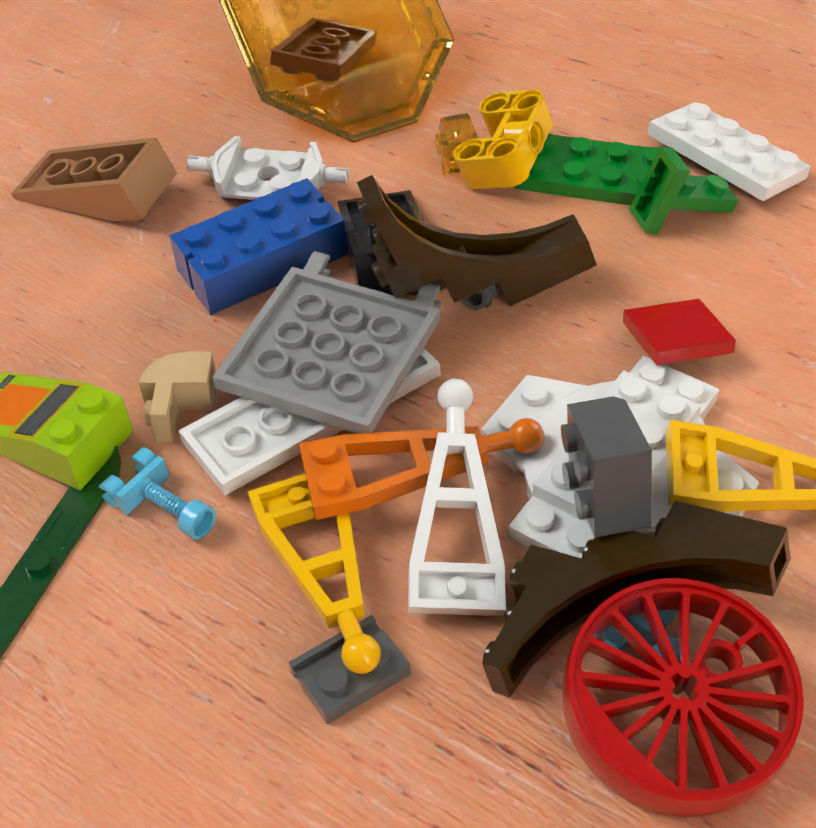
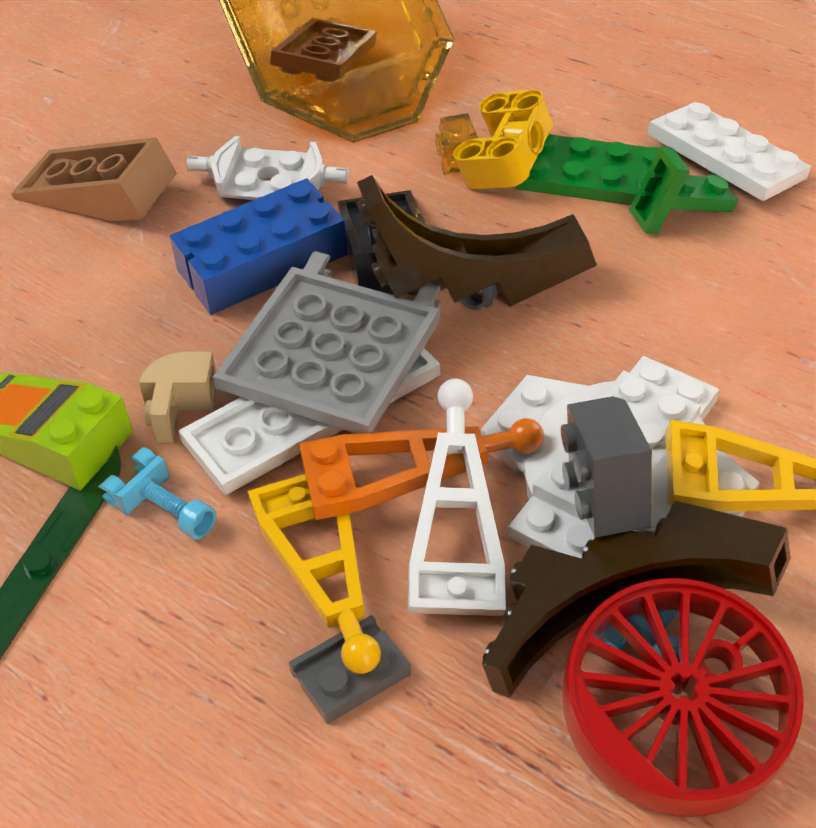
red tile [623,299,736,365] -> none

